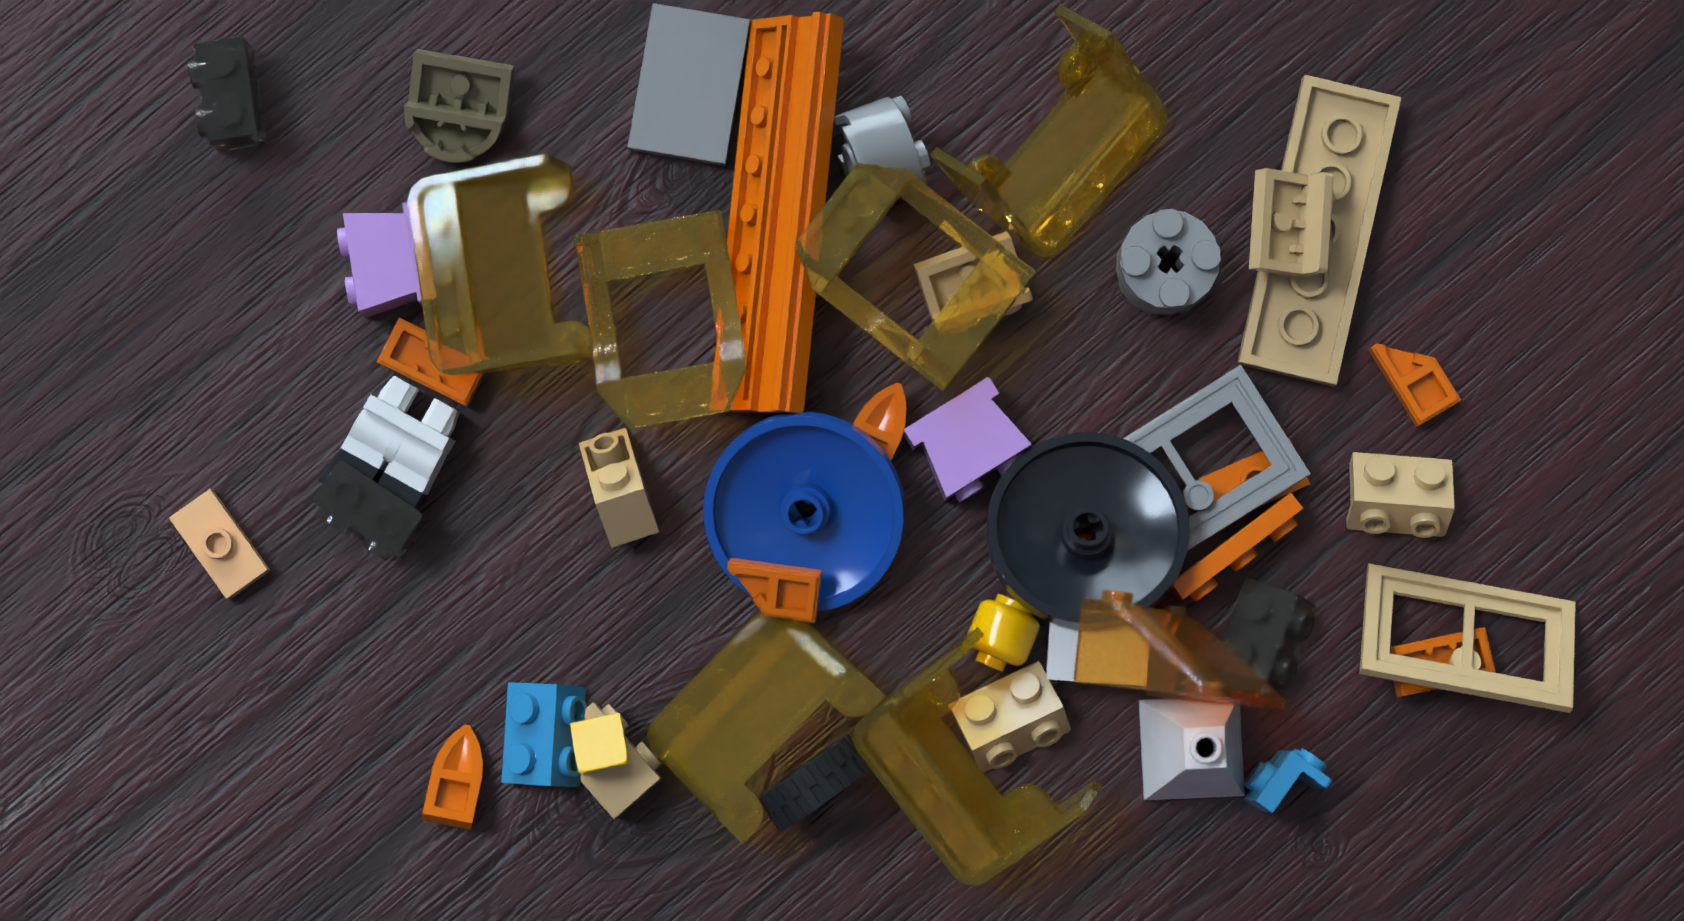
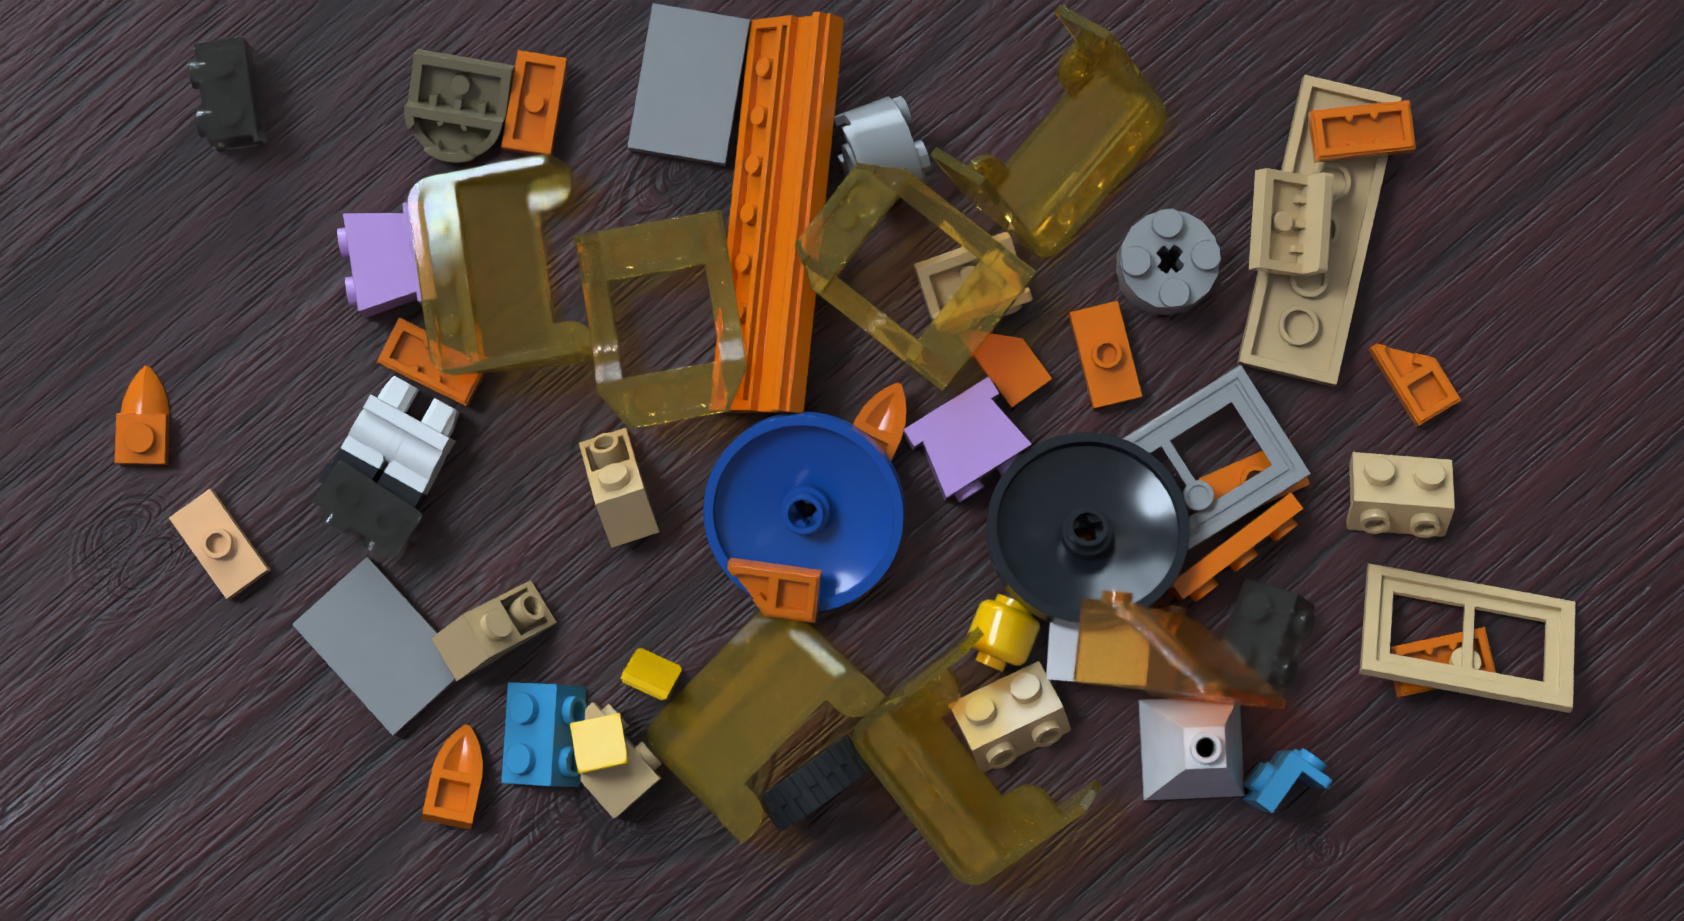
none -> orange plate [114,366,170,466]
none -> light grey tile [292,557,456,736]
none -> tan slope [431,580,557,681]
none -> orange plate [501,50,568,158]
none -> yellow slope [620,648,682,702]
none -> orange tile [957,329,1052,409]
none -> orange plate [1068,301,1142,410]
none -> orange plate [1308,100,1416,163]

